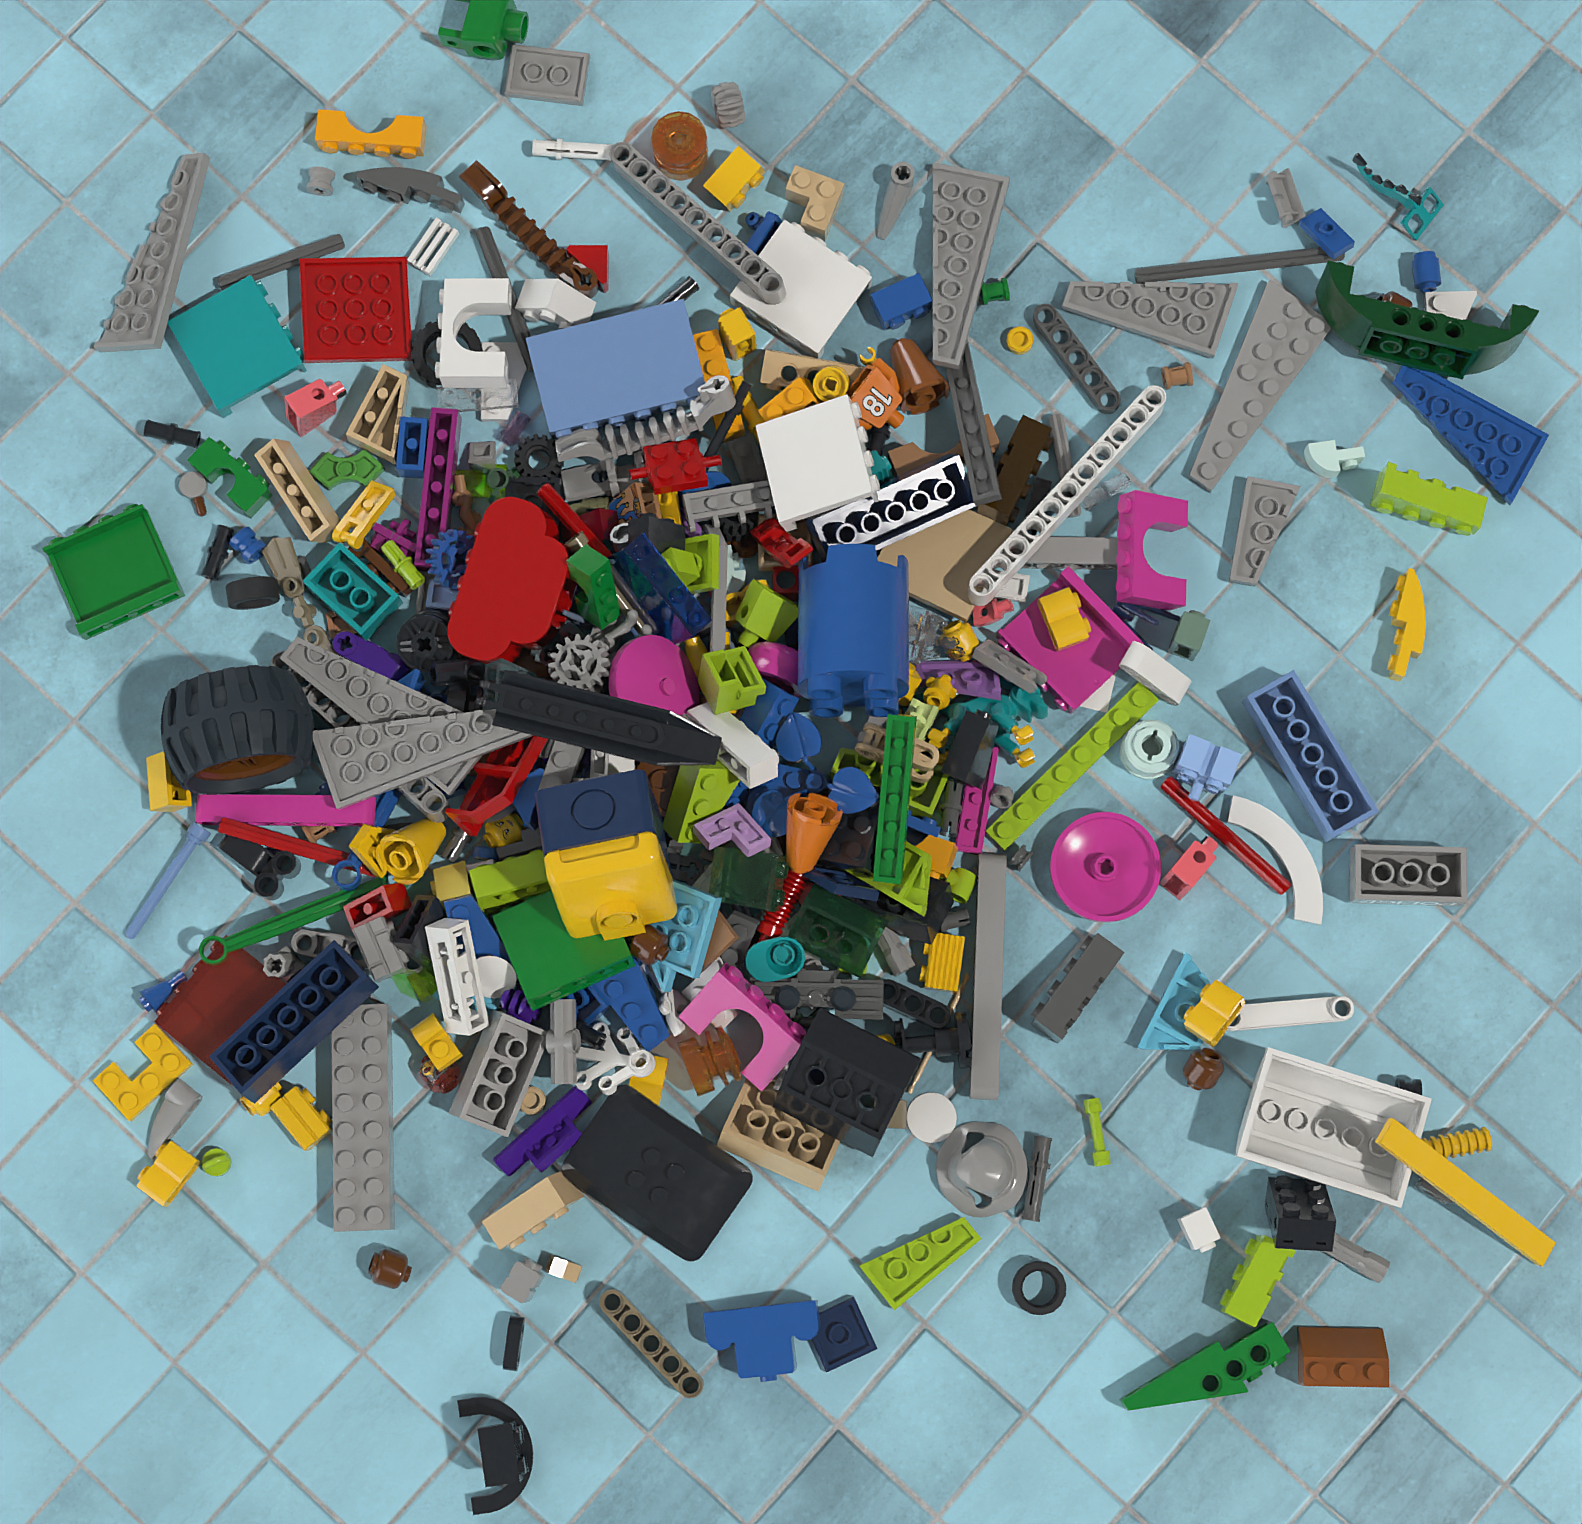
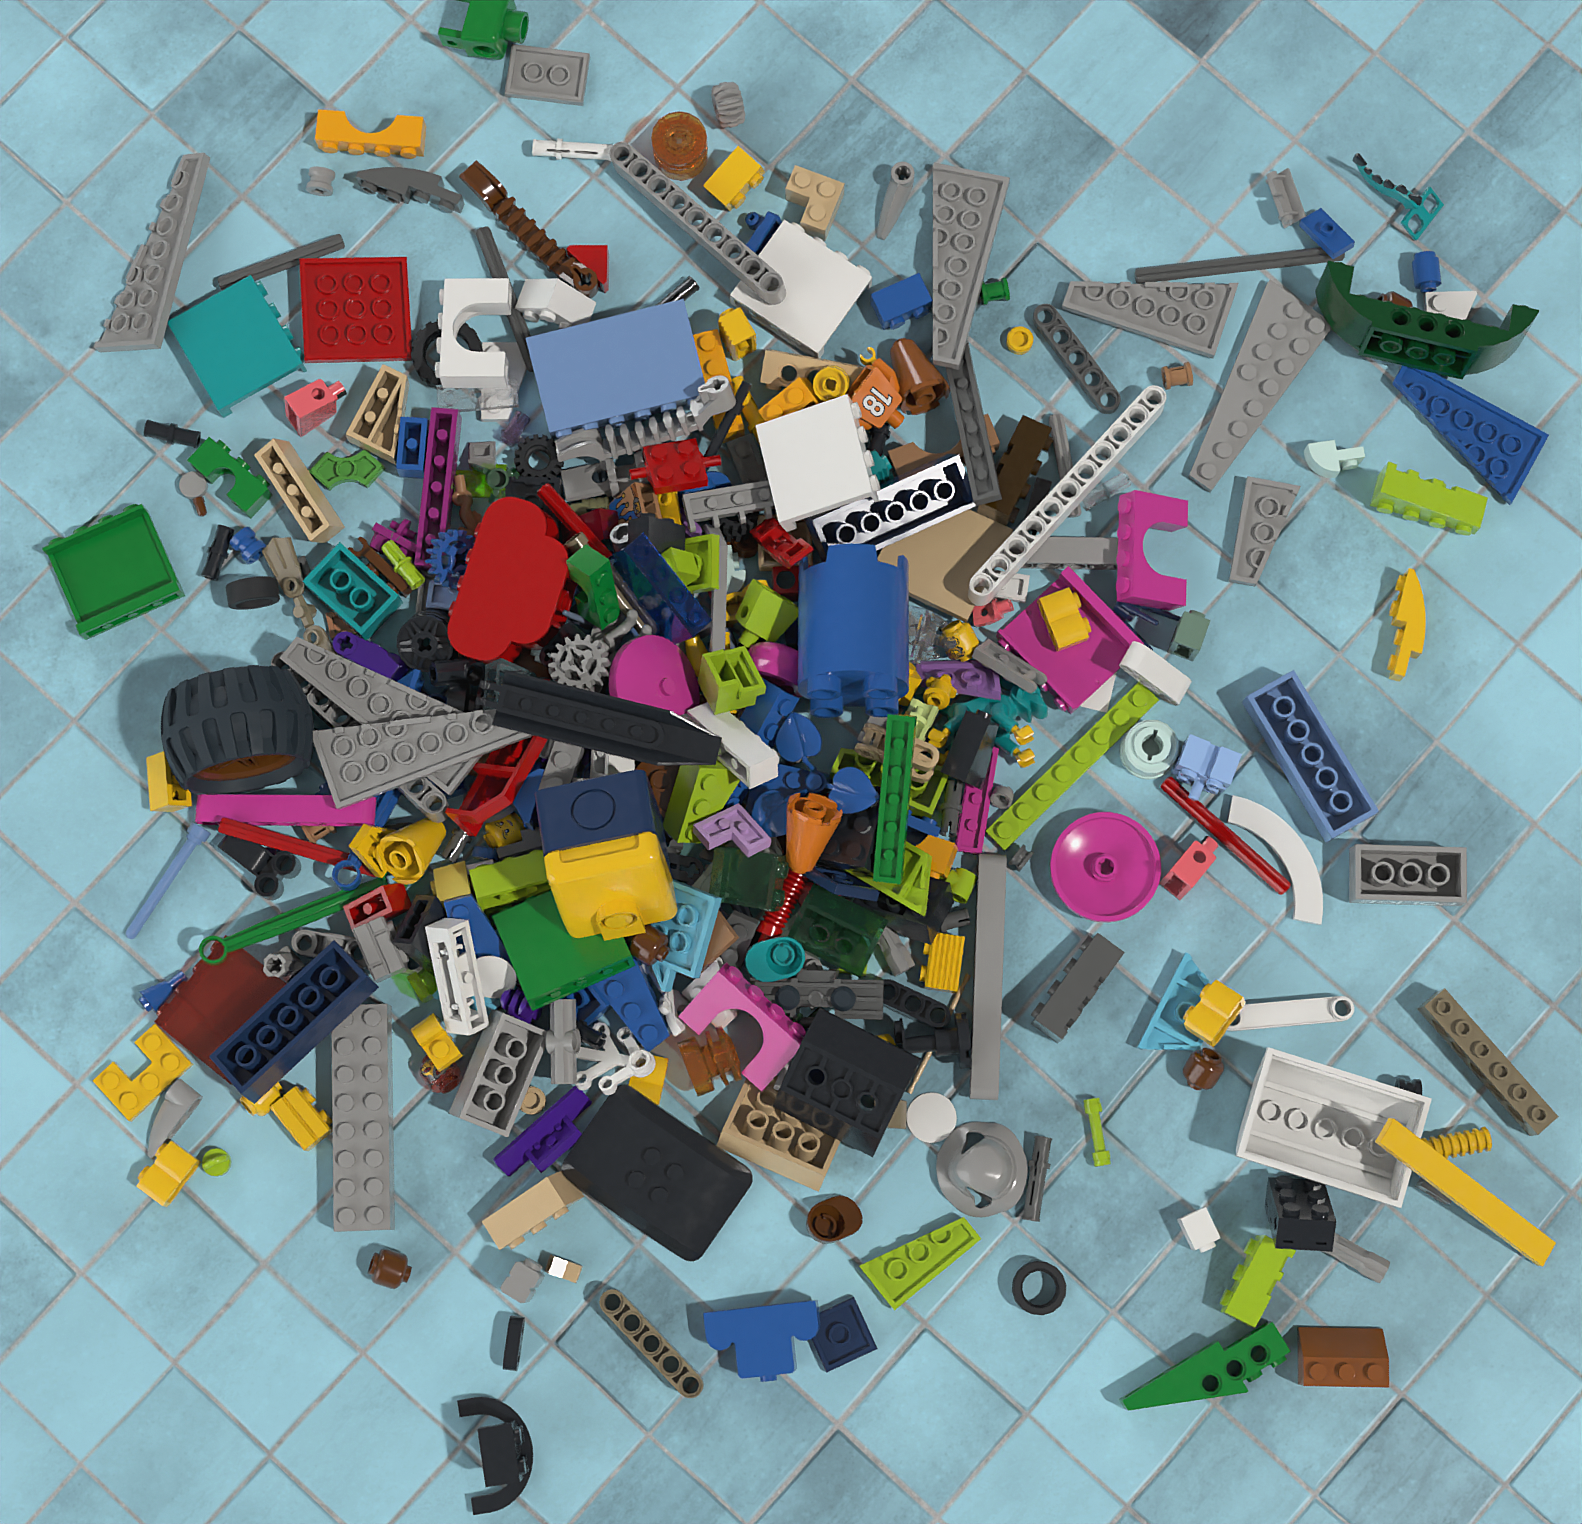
yellow plate [332,480,396,549] -> none
white tile [407,217,459,277] -> none
none -> reddish brown cap [806,1195,863,1244]
none -> dark tan brick [1418,988,1559,1136]

